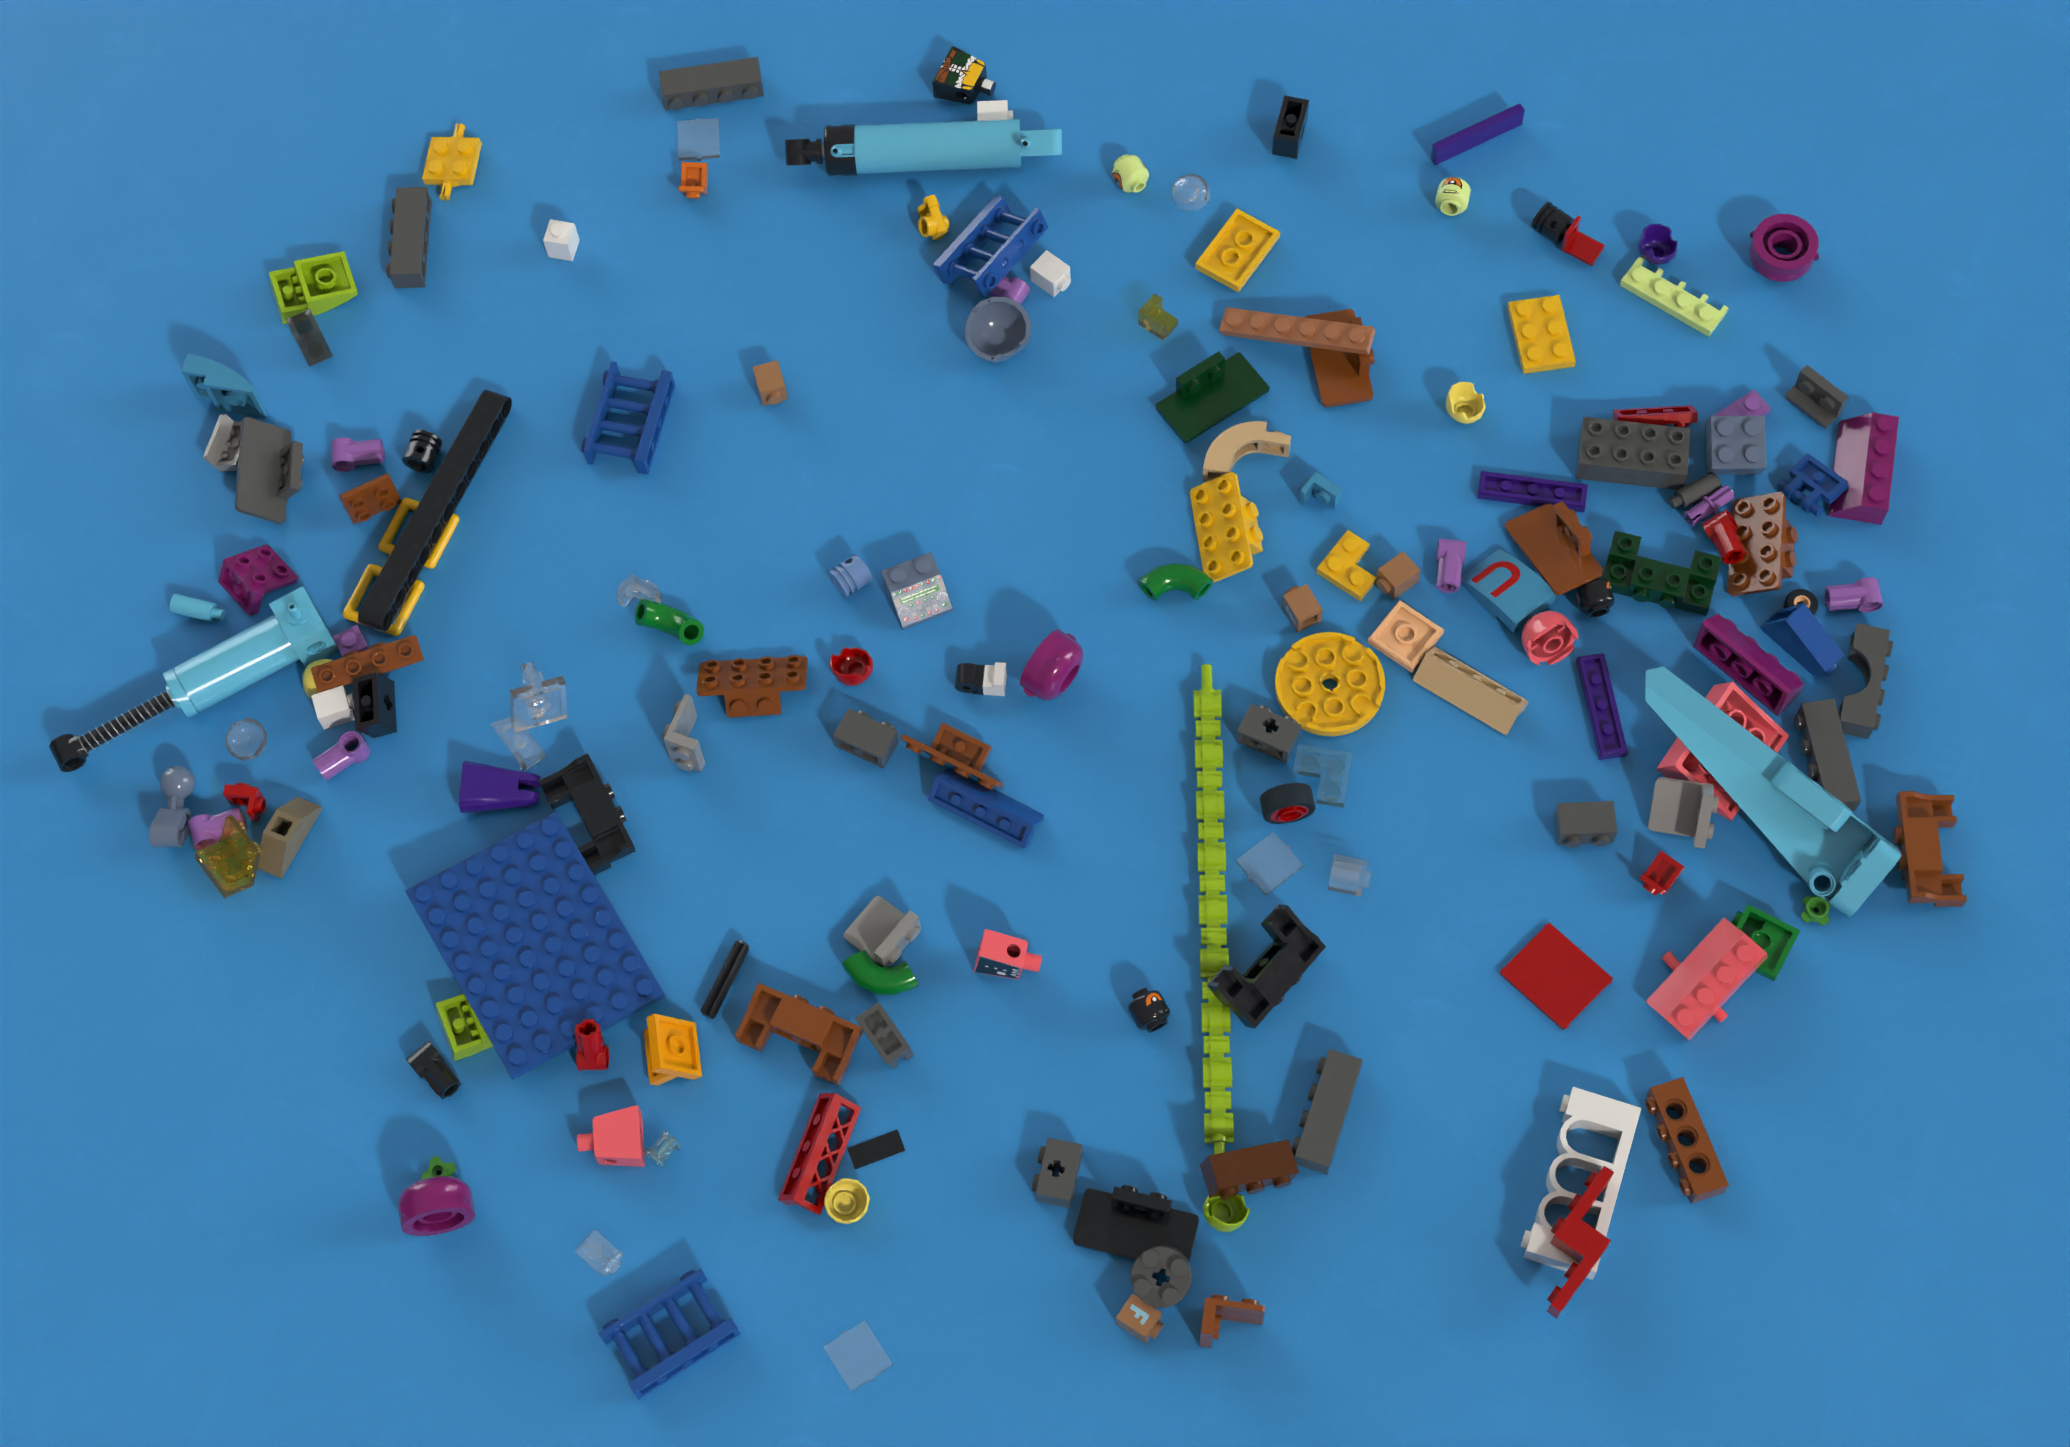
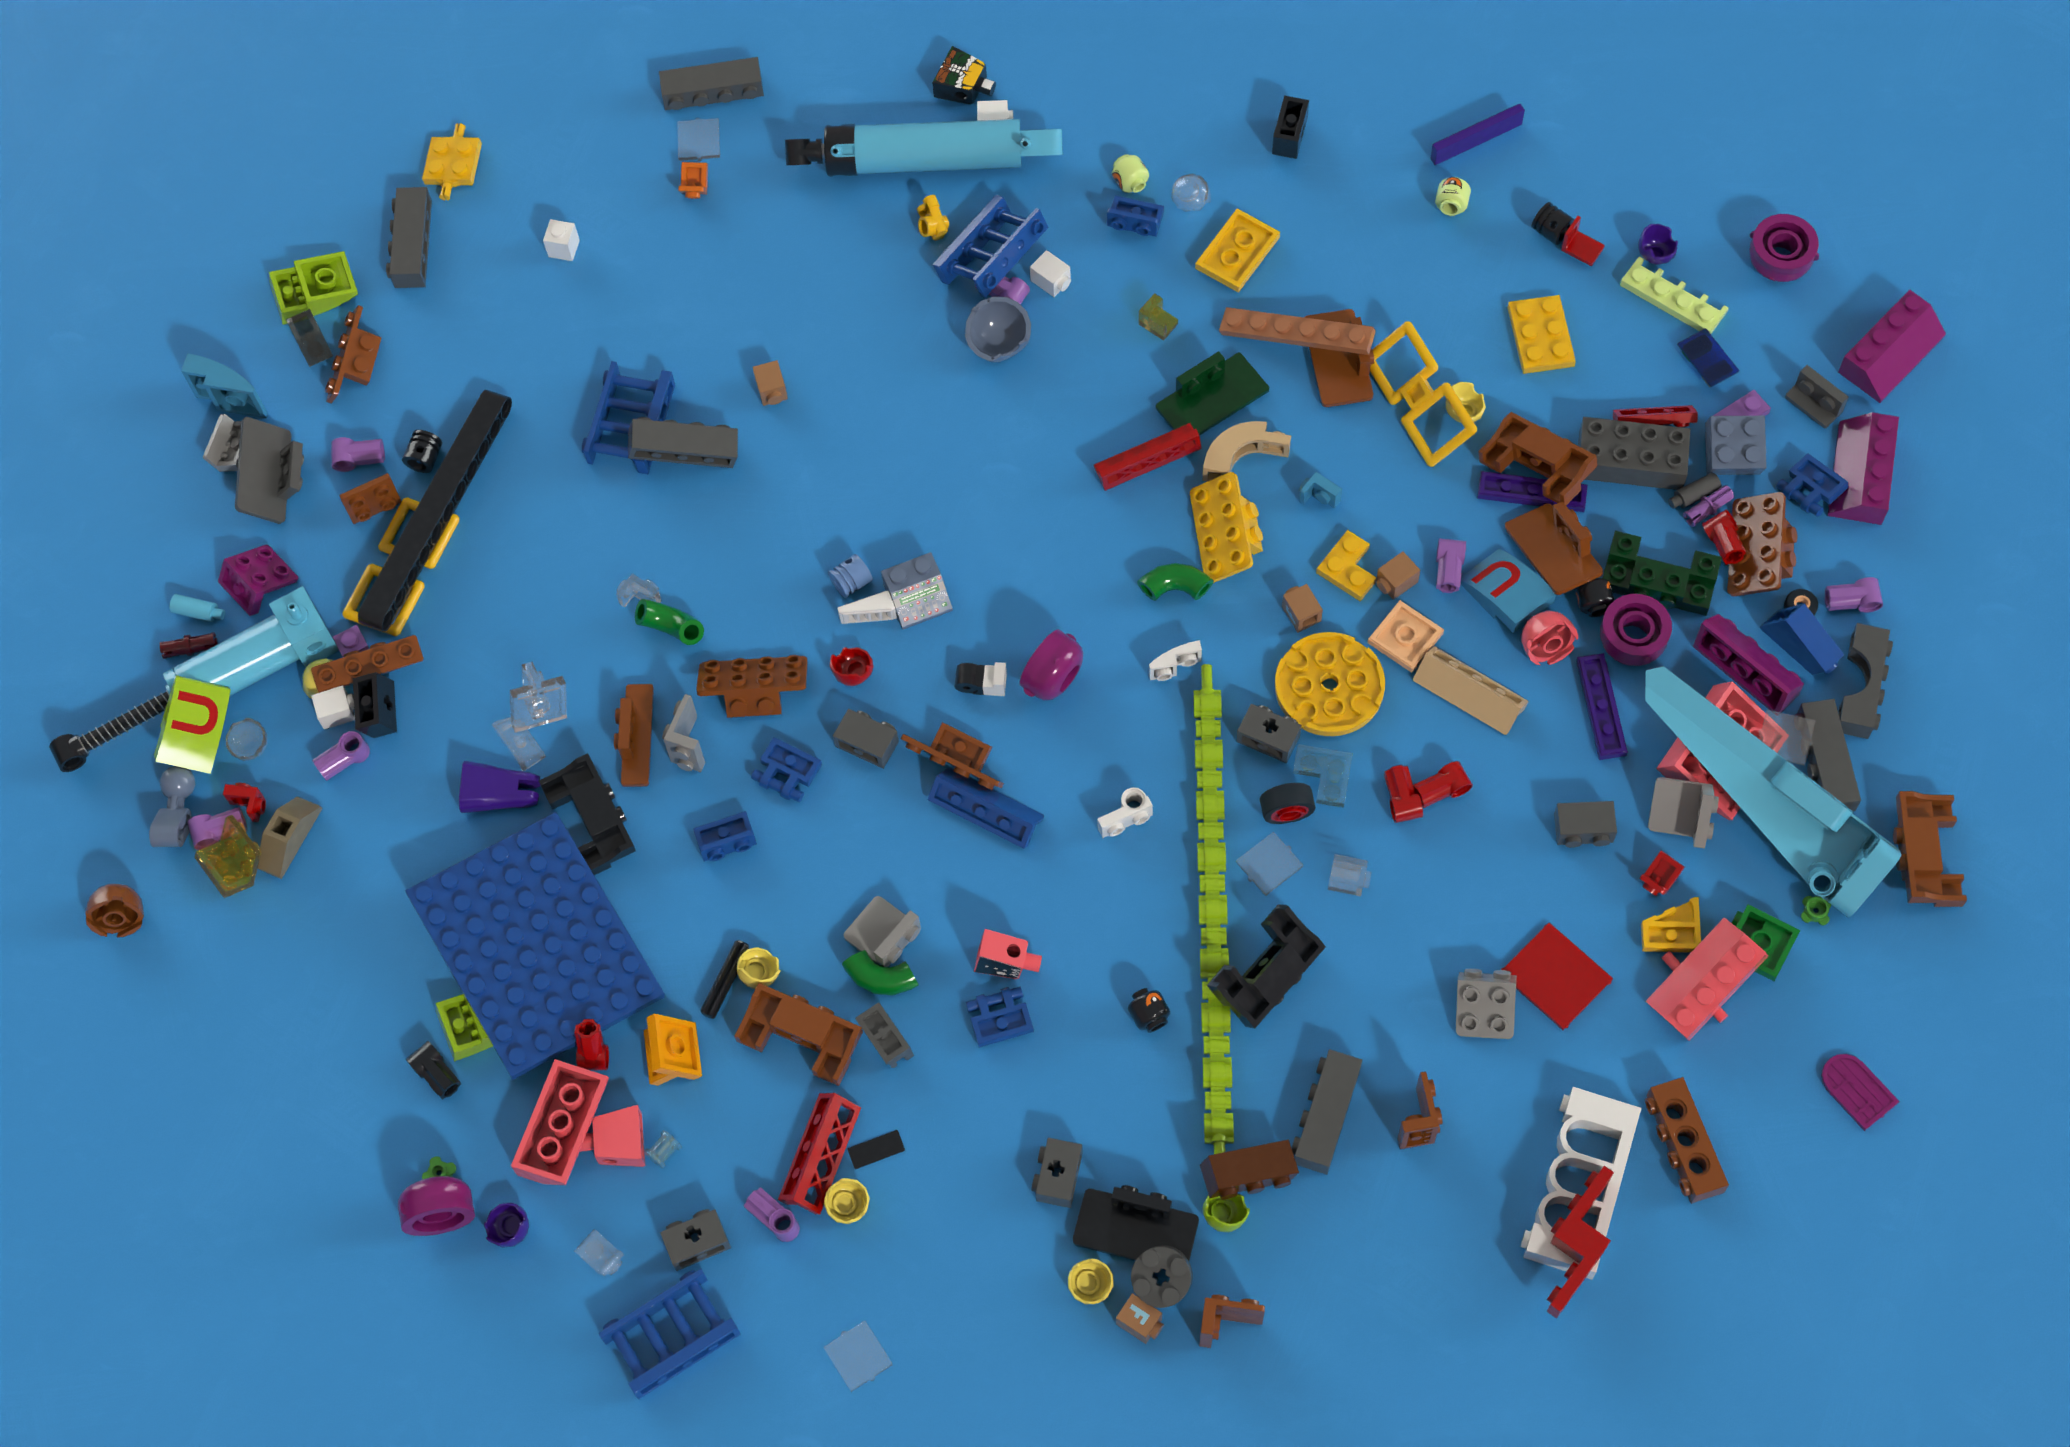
none -> dark orange cylinder [85,884,144,937]
none -> lime slope [154,675,231,774]
none -> dark red pin [160,632,218,659]
none -> dark orange bracket [325,305,382,403]
none -> dark purple hair [484,1202,529,1248]
none -> coral slope [511,1059,609,1185]
none -> dark orange bracket [614,684,654,787]
none -> dark grey brick [628,417,738,468]
none -> dark grey brick [660,1209,731,1271]
none -> blue bracket [693,811,757,862]
none -> light yellow hair [737,947,781,989]
none -> medium lavender piece [744,1187,800,1242]
none -> blue plate [751,737,822,802]
none -> white slope [837,591,897,624]
none -> blue plate [966,987,1034,1047]
none -> light yellow hair [1068,1258,1114,1304]
none -> red fence [1094,423,1202,491]
none -> white plate [1097,788,1153,838]
none -> blue bracket [1107,195,1164,237]
none -> white slope [1149,640,1202,681]
none -> yellow bar [1370,321,1477,467]
none -> red piece [1384,765,1423,823]
none -> dark orange bracket [1397,1071,1443,1149]
none -> red piece [1413,761,1473,808]
none -> light grey bracket [1456,969,1517,1039]
none -> dark orange bracket [1478,412,1597,505]
none -> magenta piece [1600,594,1672,666]
none -> yellow wing [1641,897,1701,952]
none -> clear blue piece [1677,328,1739,387]
none -> clear piece [1758,710,1816,766]
none -> magenta window [1821,1054,1900,1131]
none -> magenta slope [1838,290,1946,403]

